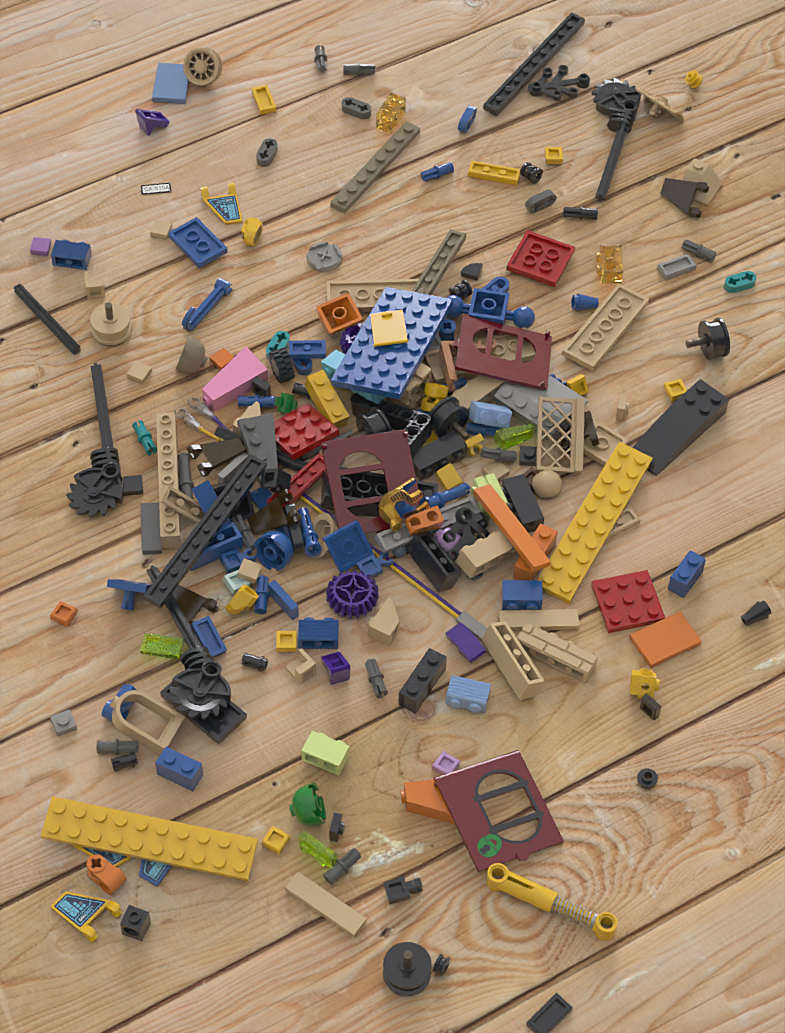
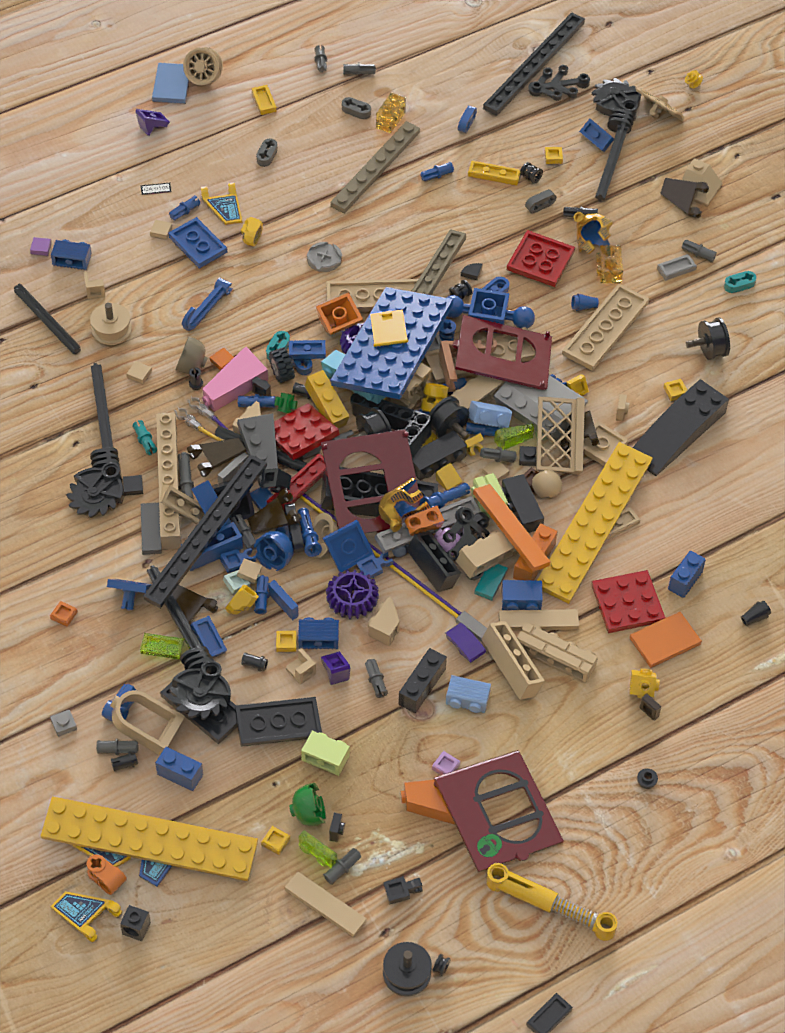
none -> blue axle [169,195,201,220]
none -> black pin [189,368,203,390]
none -> black plate [235,697,322,747]
none -> teal tile [474,564,508,601]
none -> piece [574,212,613,255]
none -> blue plate [579,118,615,152]

